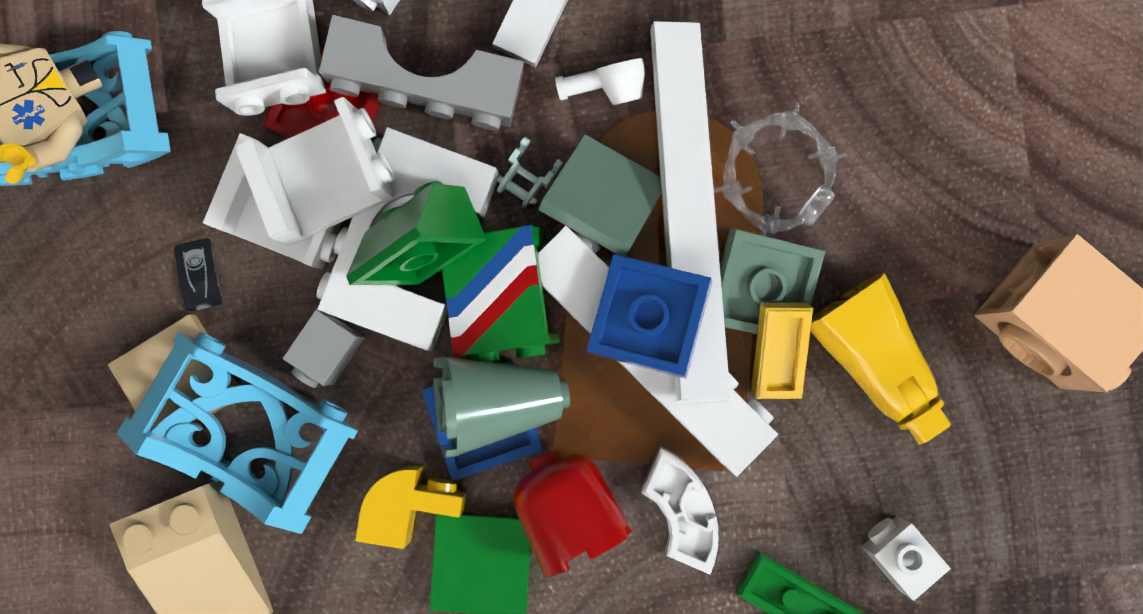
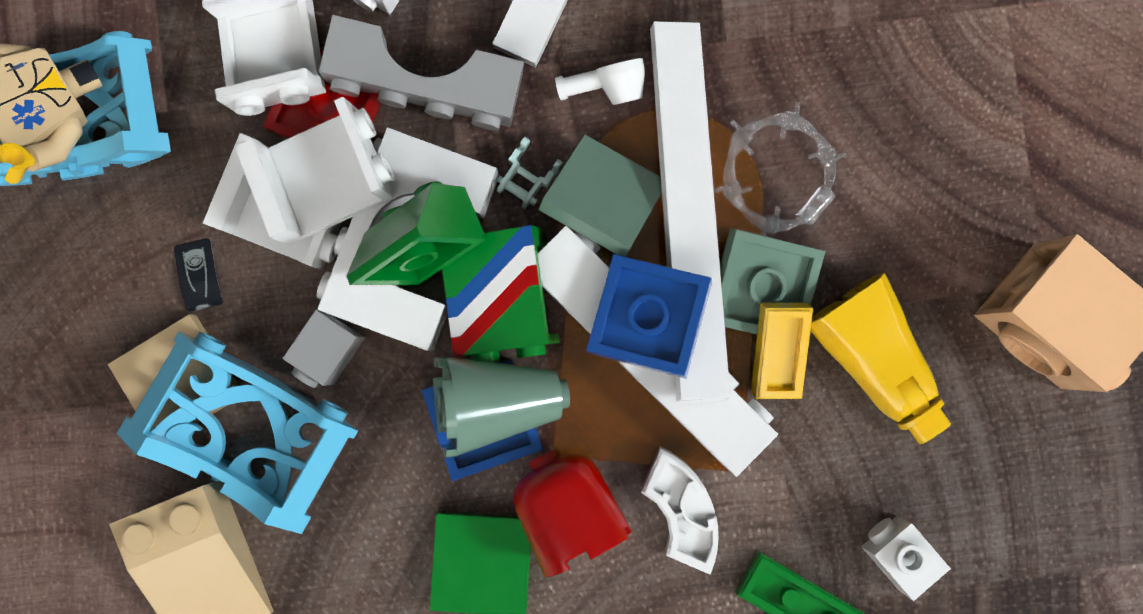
yellow brick [355,465,467,549] -> none

